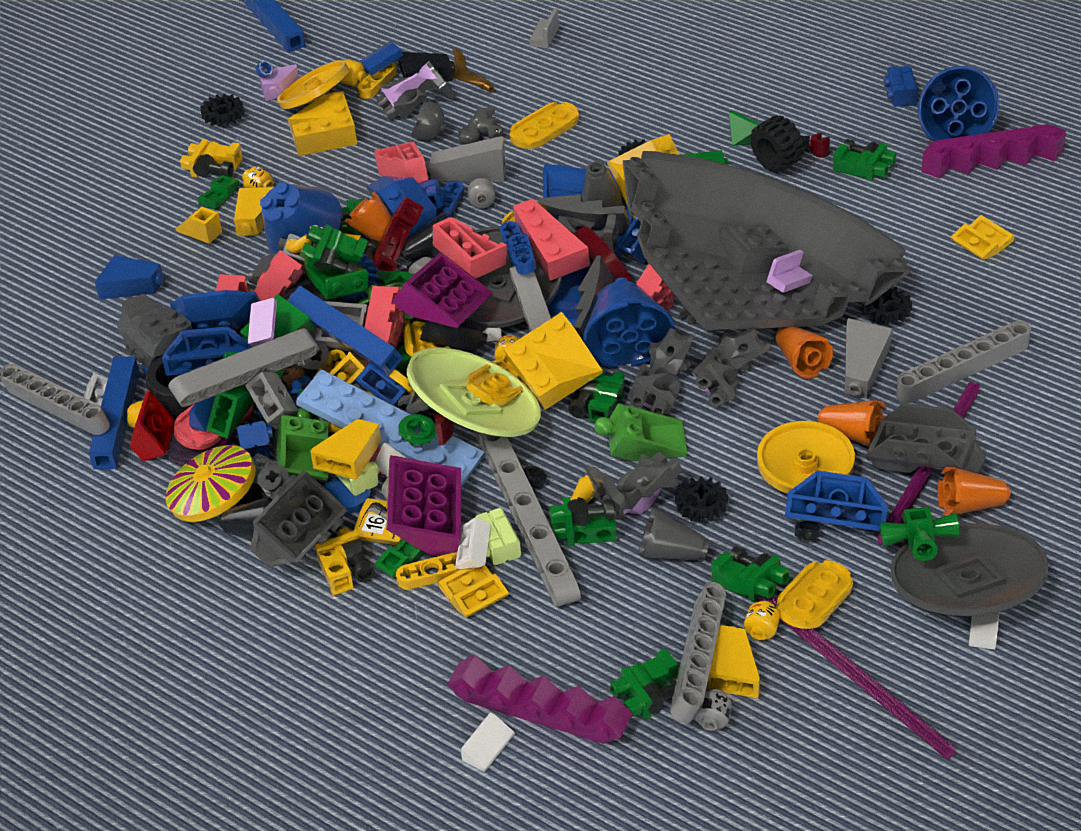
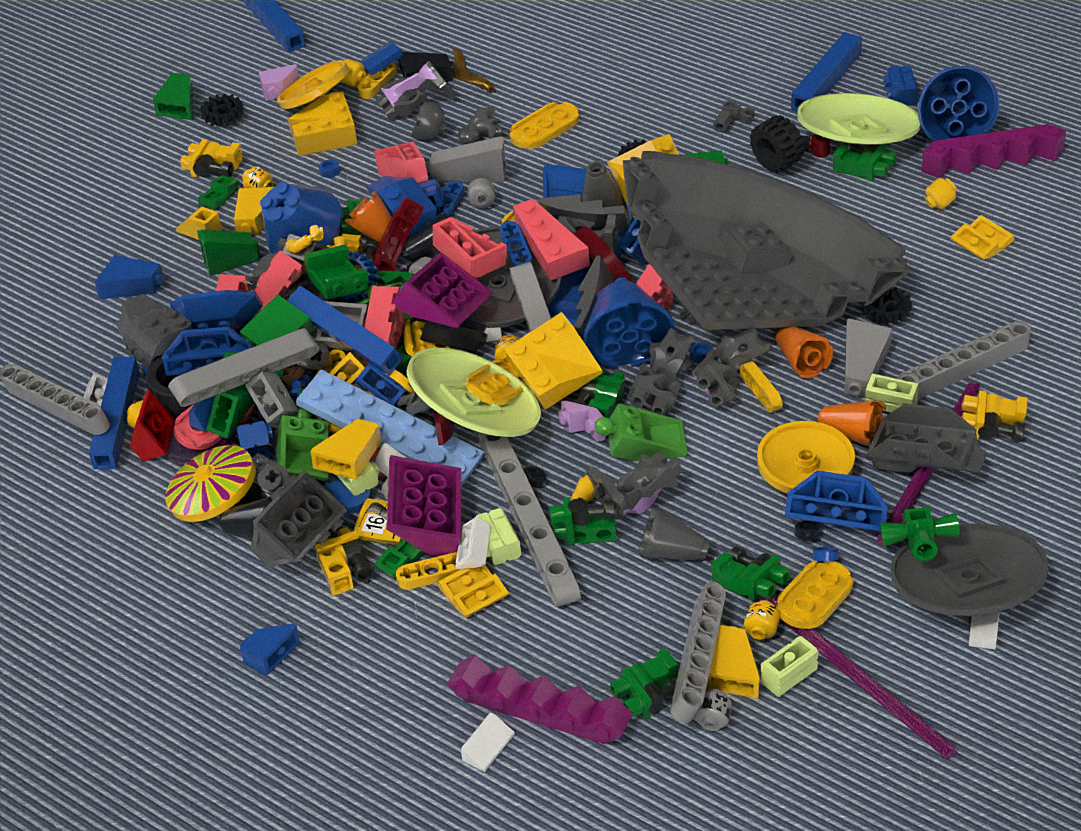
lavender panel [248,298,277,348] -> none
blue hinge [256,60,273,78] -> none
green hips [299,224,368,274] -> none
green gear [398,414,436,447] -> none
blue beam [509,233,536,274] -> none
light grey panel [530,8,559,48] -> none
black gear [675,476,728,523] -> none
green slope [729,111,760,146] -> none
lavender panel [766,250,813,293] -> none
orange cone [937,467,1010,516] -> none
none -> green slope [153,73,193,120]
none -> green slope [197,230,260,276]
none -> blue slope [240,624,300,676]
none -> blue tile [319,160,340,178]
none -> lavender slope [559,401,605,442]
none -> blue tile [690,343,712,364]
none -> dark grey bar [713,101,755,133]
none -> yellow beam [740,361,783,413]
none -> yellowish green brick [761,636,818,697]
none -> blue brick [791,32,862,112]
none -> yellowish green dish [797,93,921,145]
none -> blue tile [813,547,839,561]
none -> yellowish green brick [866,374,919,412]
none -> yellow head [925,178,957,210]
none -> yellow hips [961,390,1027,442]

